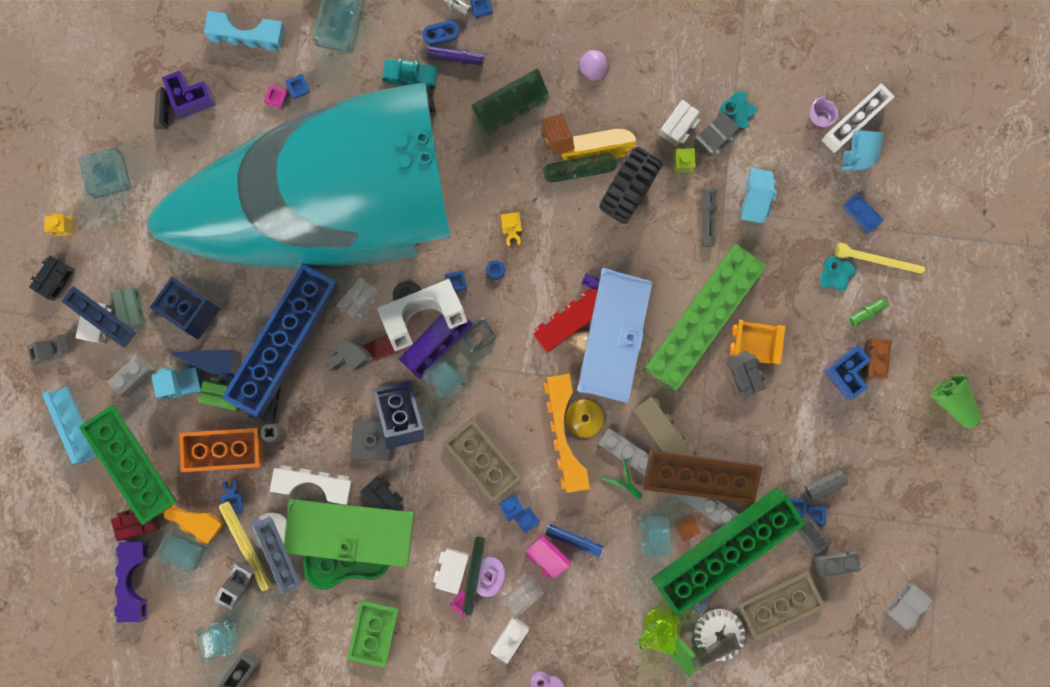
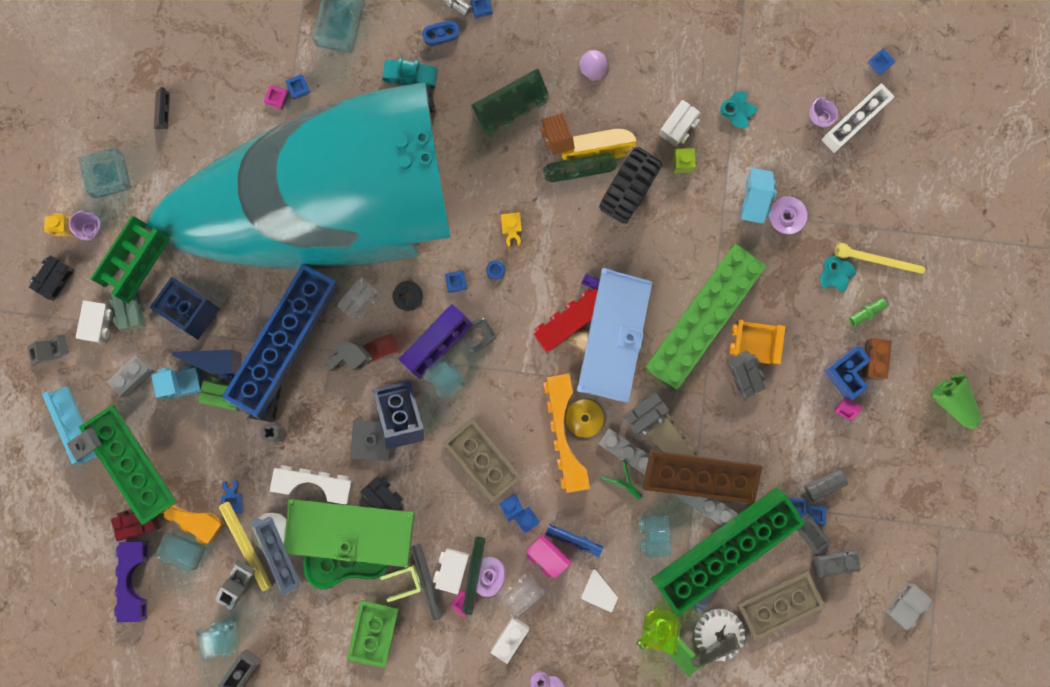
dark blue plate [61,286,137,348] -> none
dark purple brick [162,71,216,118] -> none
orange brick [179,428,265,472] -> none
medium azure arch [204,11,286,51] -> none
white arch [377,279,467,351] -> none
dark purple pin [427,46,485,66] -> none
clear orange plate [674,515,701,542] -> none
dark grey brick [694,112,739,156] -> none
dark grey pin [700,189,718,247] -> none
medium azure brick [842,130,884,171] -> none
blue plate [842,193,884,234] -> none
none -> dark grey plate [67,428,101,461]
none -> lavender hair [69,210,102,240]
none -> green fence [90,215,171,304]
none -> yellowish green piece [380,564,422,602]
none -> dark grey axle [410,544,442,620]
none -> white sticker [581,569,618,612]
none -> dark grey brick [623,393,669,436]
none -> lavender dish [769,197,808,234]
none -> dark pink tile [834,397,862,421]
none -> blue plate [867,48,896,76]

